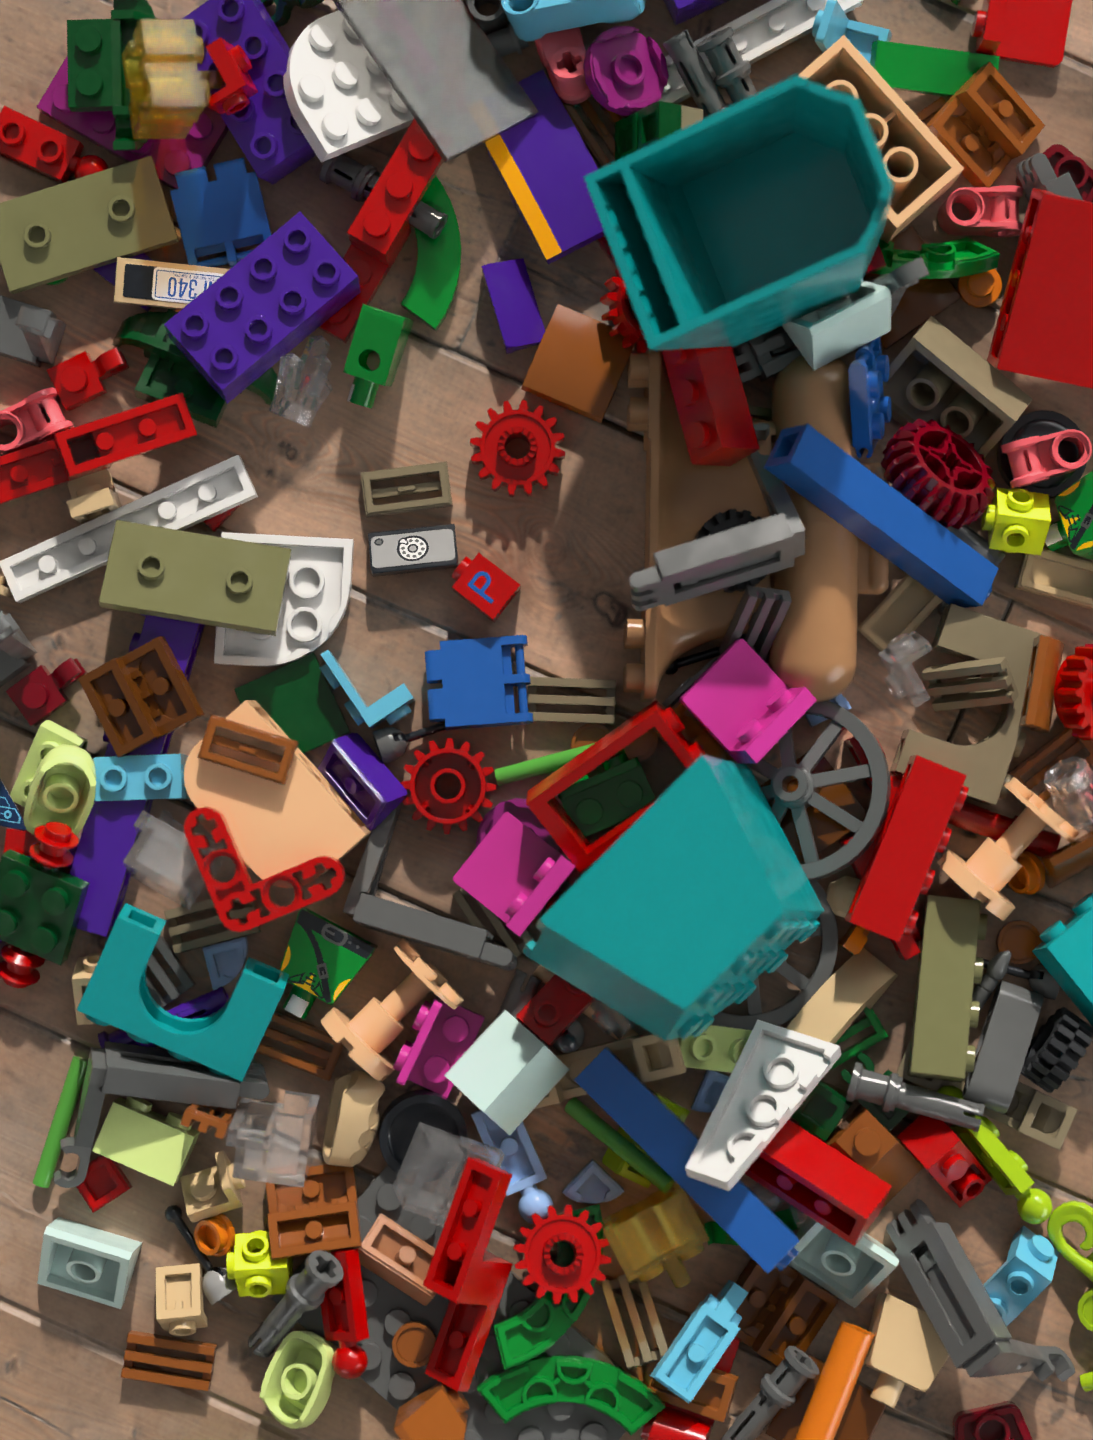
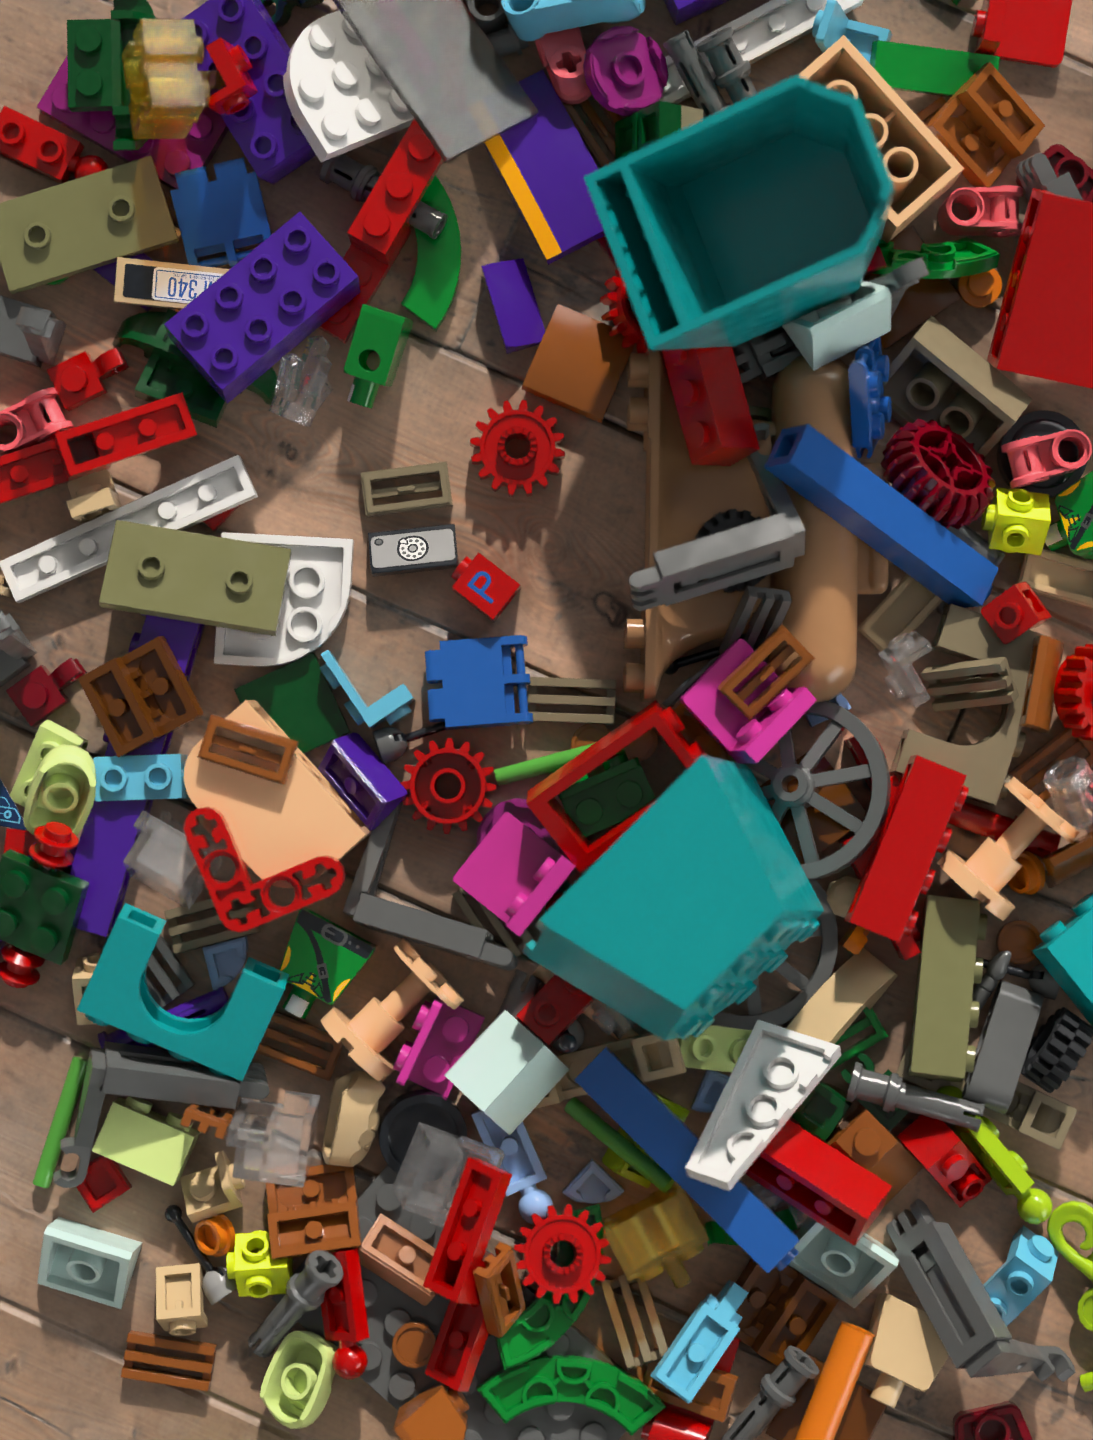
none -> dark orange tile [473,1242,526,1338]
none -> dark orange tile [717,624,815,721]
none -> red bracket [981,581,1052,645]

